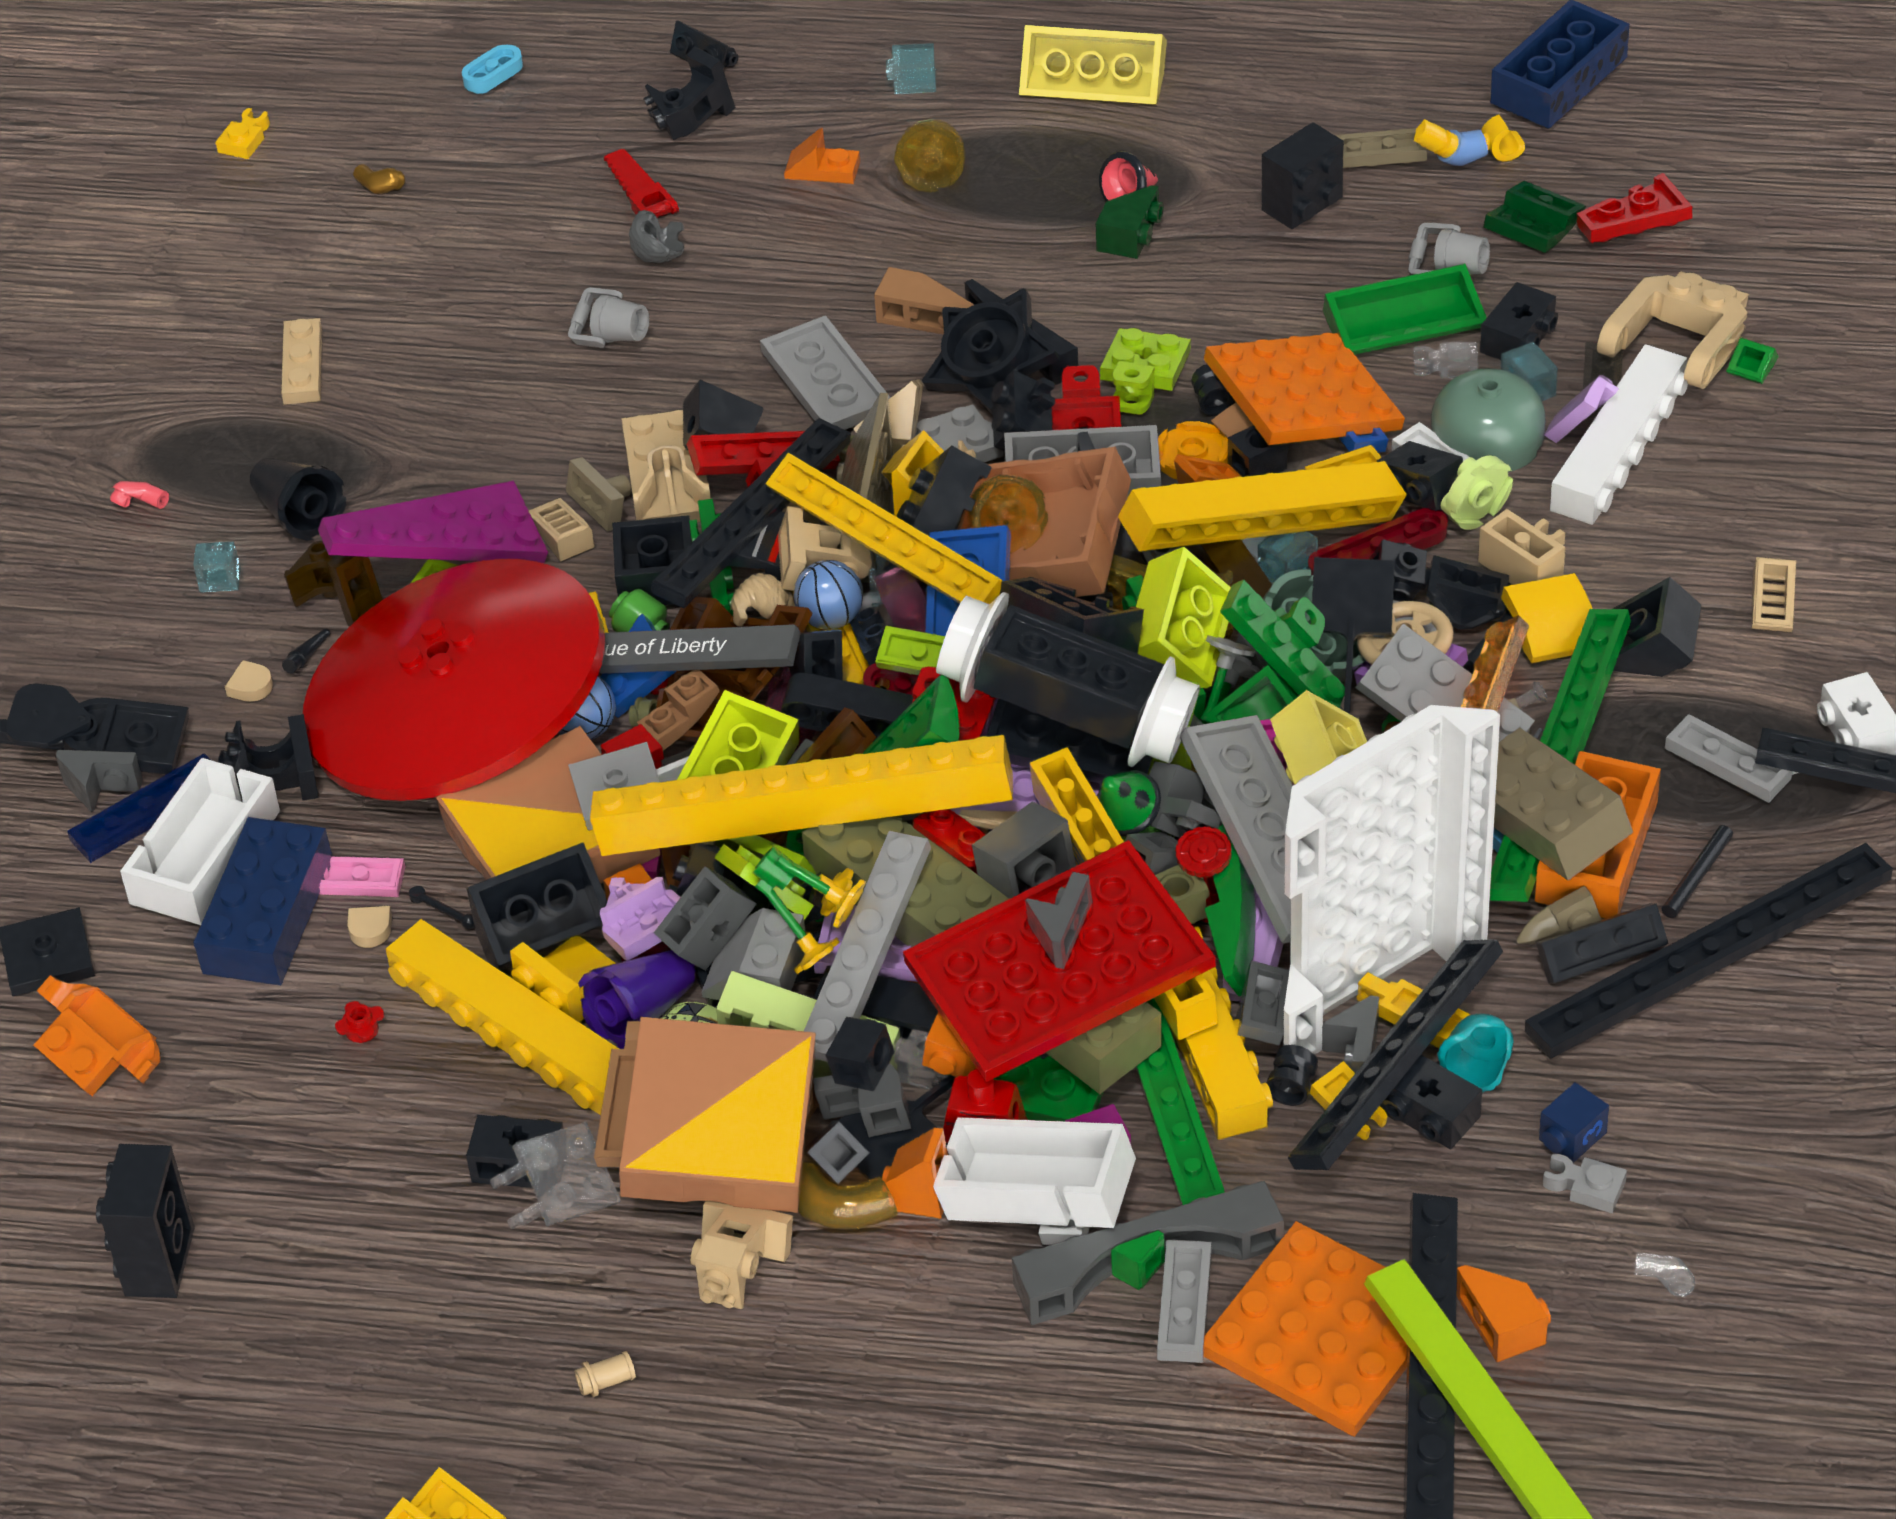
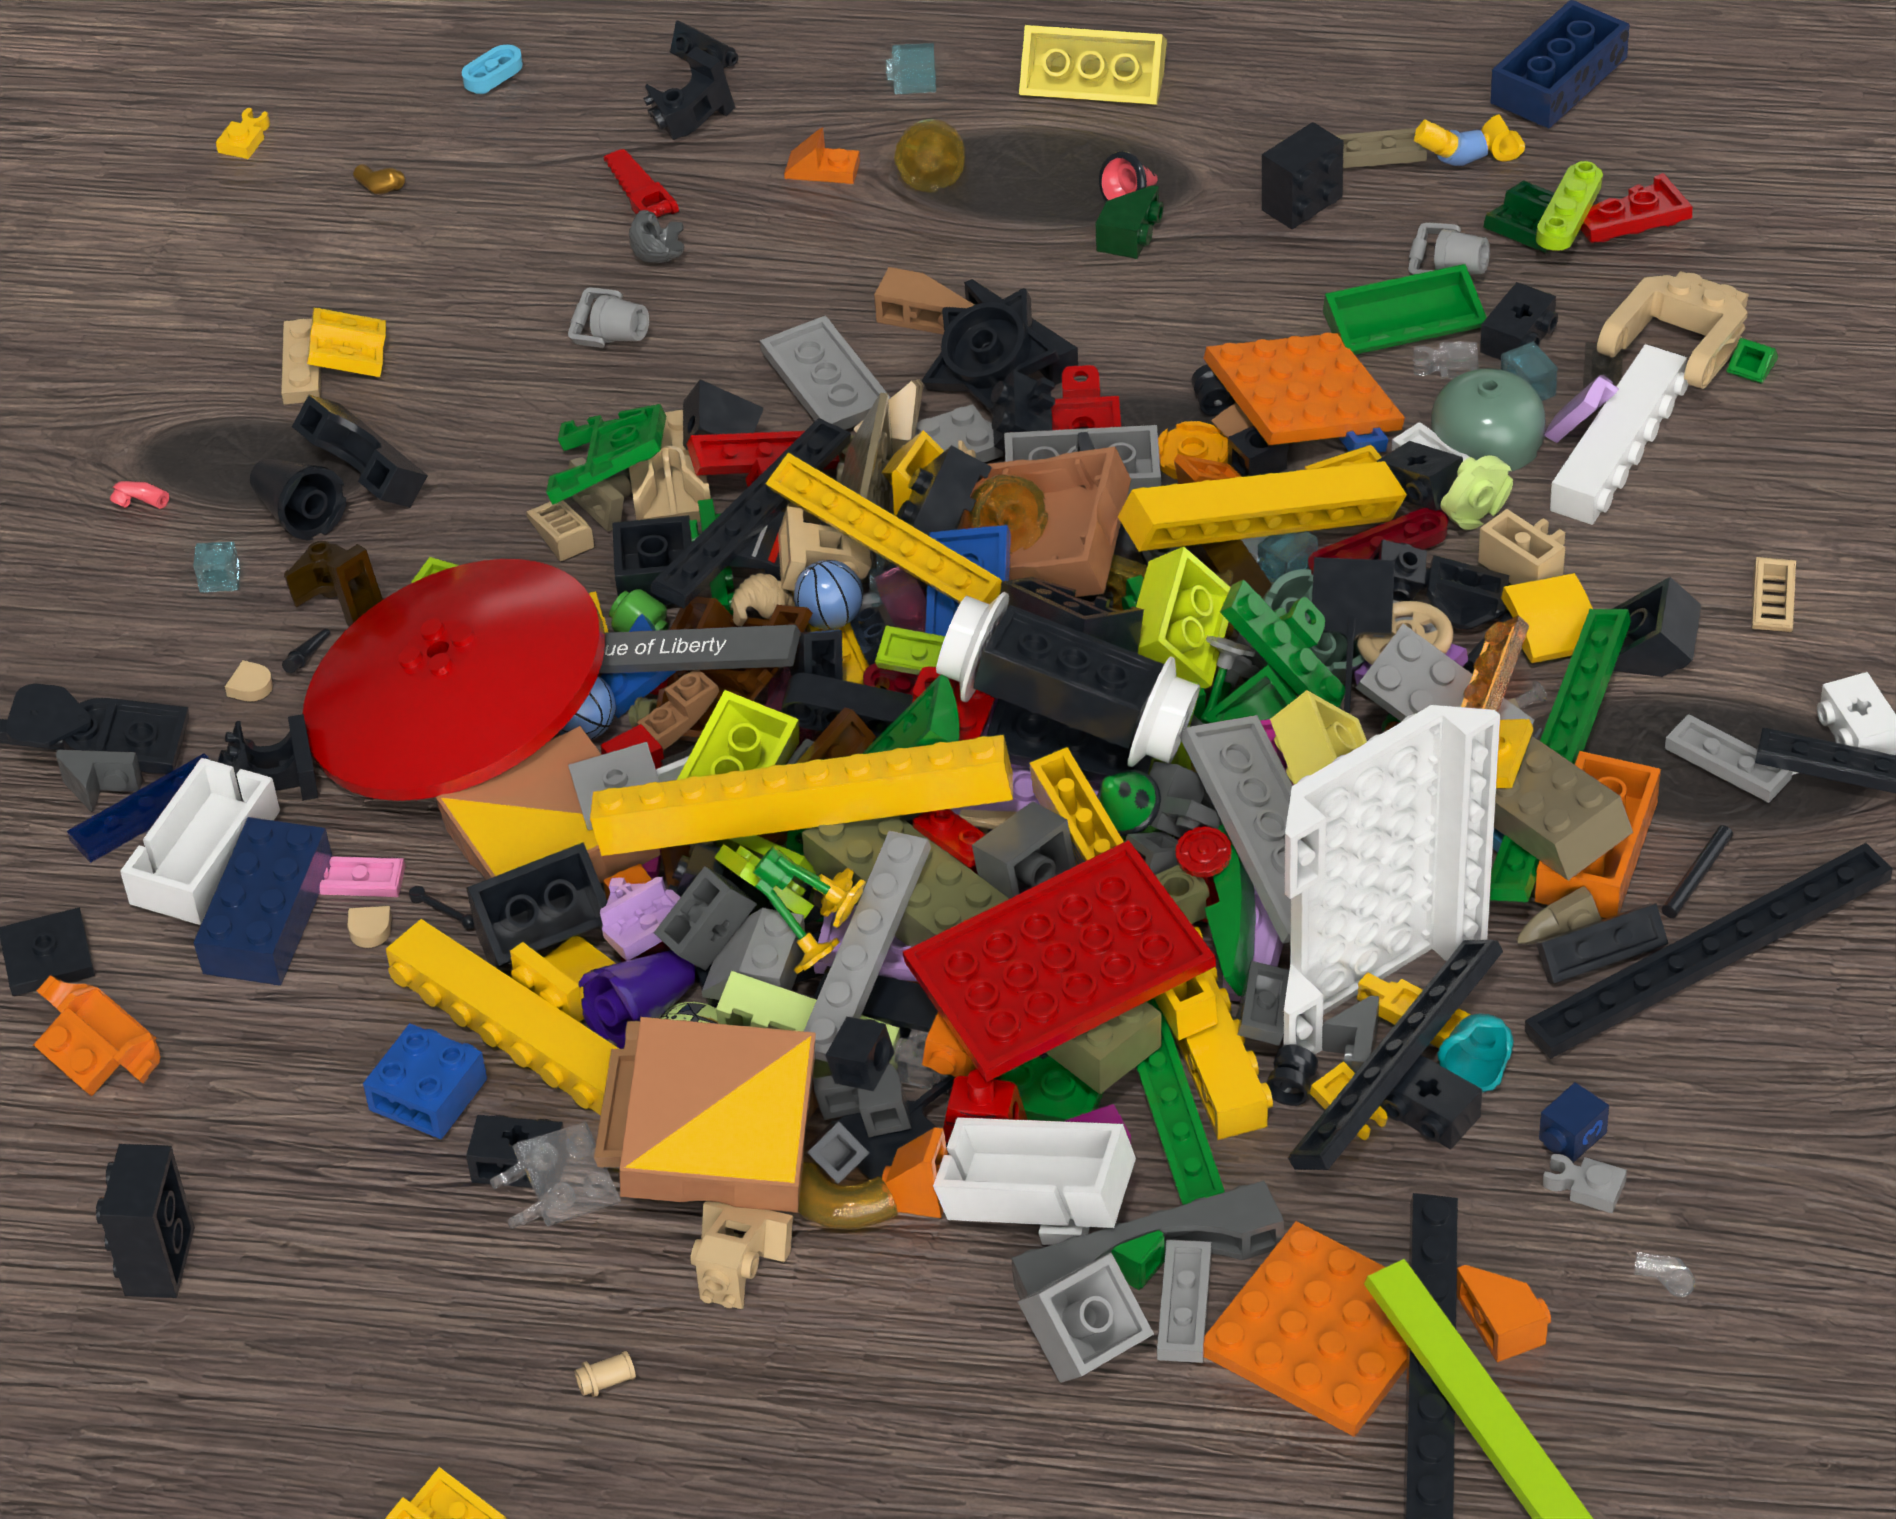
magenta wing [318,480,548,563] -> none
red plate [335,1001,384,1043] -> none
dark grey slope [1025,872,1092,969] -> none
lime plate [1100,328,1191,415] -> none
none -> black arch [292,395,428,508]
none -> yellow slope [307,307,386,377]
none -> blue brick [363,1023,487,1140]
none -> green wing [546,404,667,505]
none -> light grey slope [1018,1253,1154,1383]
none -> yellow plate [1496,719,1534,788]
none -> lime plate [1536,161,1603,251]

